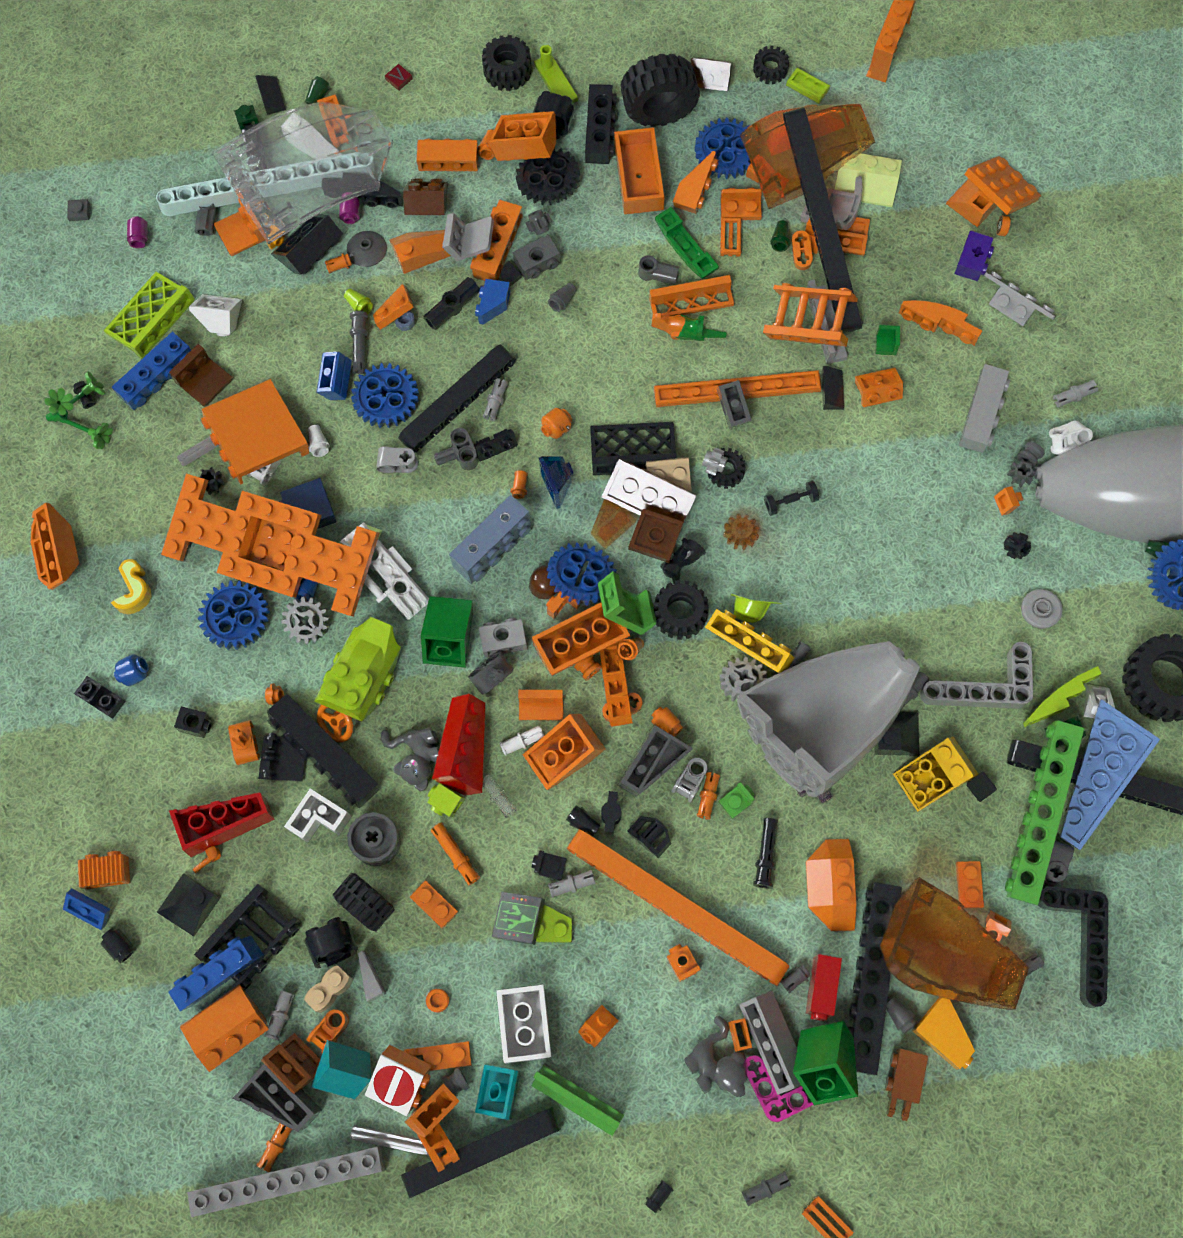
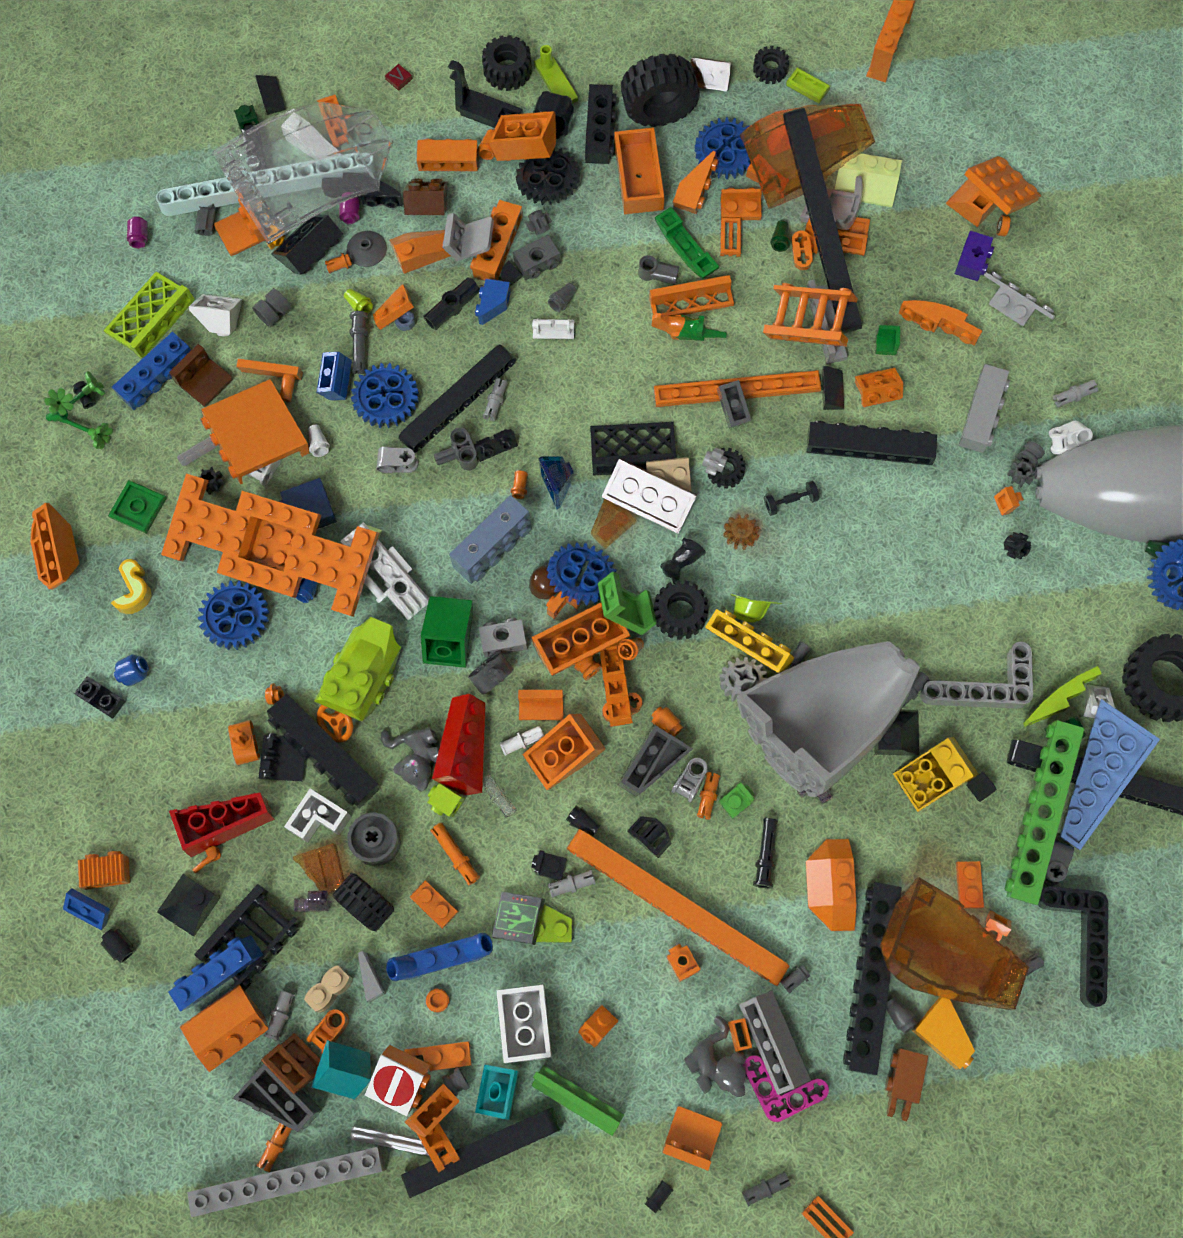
dark grey plate [67,199,90,221] -> none
black brick [174,706,212,738] -> none
light grey gear [281,596,330,644] -> none
black brick [304,917,358,968] -> none
dark green cone [305,76,329,108] -> none
orange head [541,408,572,439] -> none
black piece [601,791,621,836] -> none
reddish brown bracket [628,509,683,563] -> none
green slope [793,1021,858,1106] -> none
red brick [805,954,842,1021] -> none
light grey wheel [1021,589,1063,629] -> none
none -> green tile [108,480,167,534]
none -> orange piece [236,359,303,402]
none -> dark grey wheel [252,288,292,327]
none -> clear orange wing [293,843,345,894]
none -> piece [294,890,330,912]
none -> blue plate [386,933,493,981]
none -> black hinge [448,60,524,128]
none -> white hinge [532,318,574,339]
none -> orange bracket [662,1106,722,1171]
none -> black brick [806,421,937,465]

